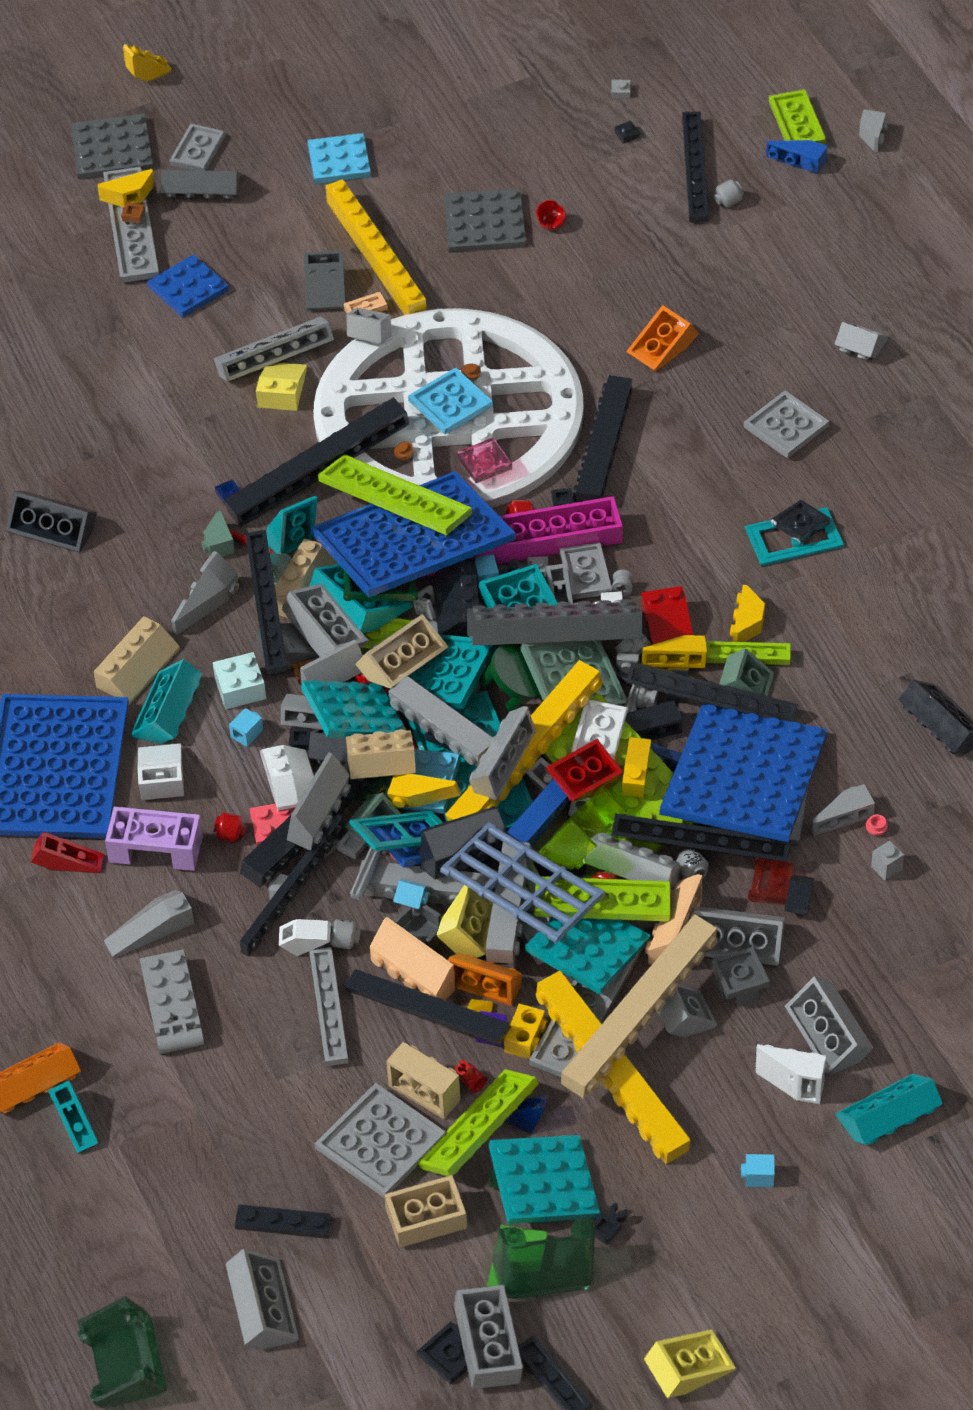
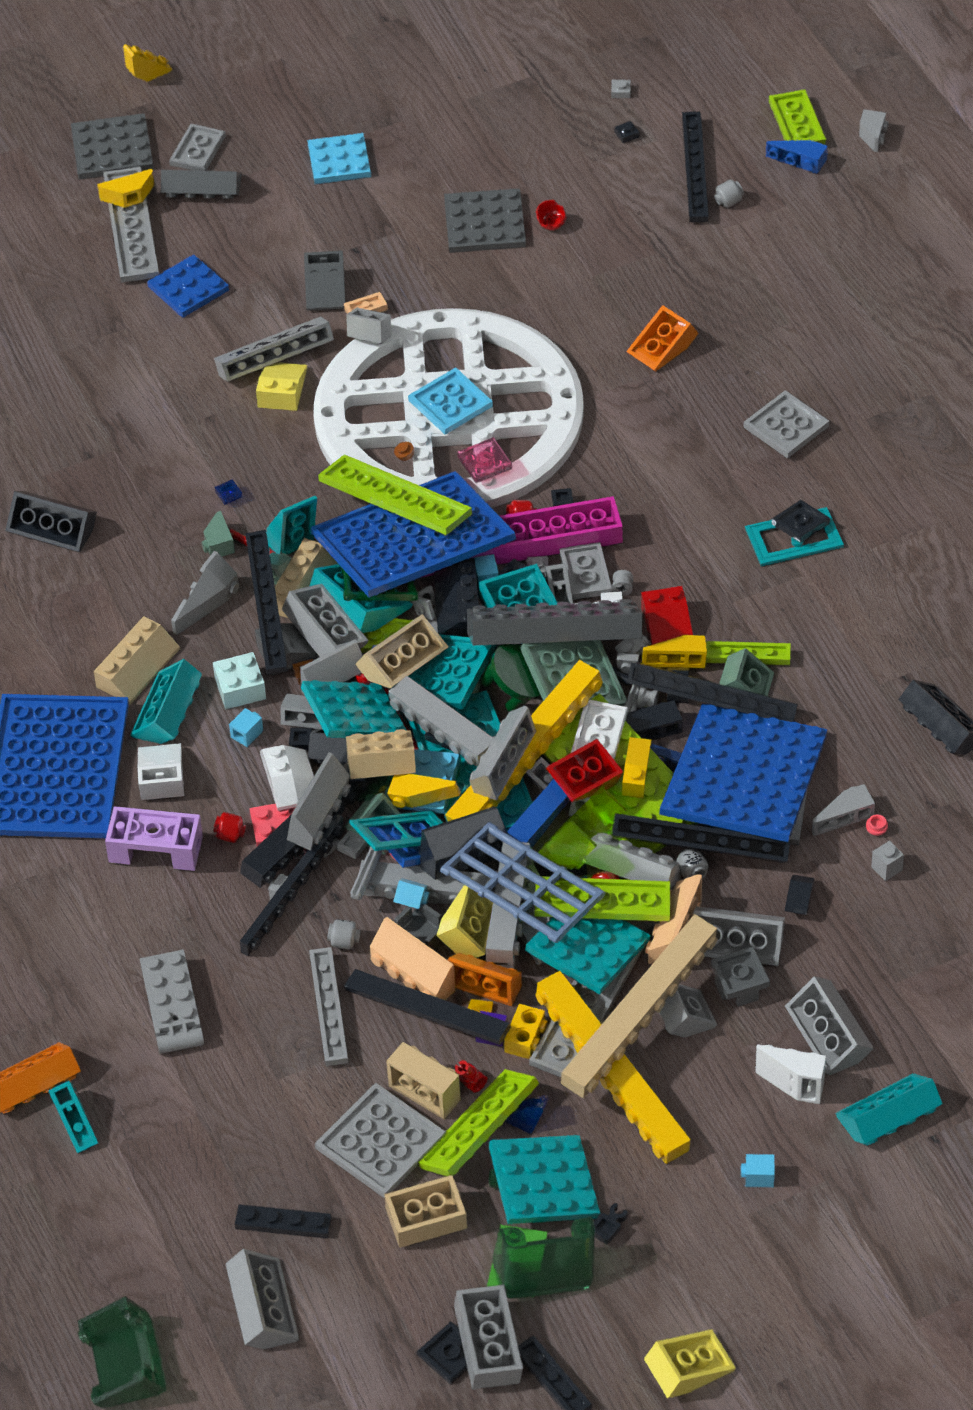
red slope [31,832,104,873] -> none
light grey wedge [104,890,194,959] -> none
dark orange plate [121,202,145,223] -> none
black brick [224,397,410,527] -> none
white slope [279,919,331,956] -> none
yellow brick [326,179,427,315] -> none
dark orange plate [461,363,481,382] -> none
black brick [573,375,632,503] -> none
yellow slope [730,585,765,642] -> none
clear red plate [747,859,794,904] -> none
light grey slope [835,322,889,360] -> none

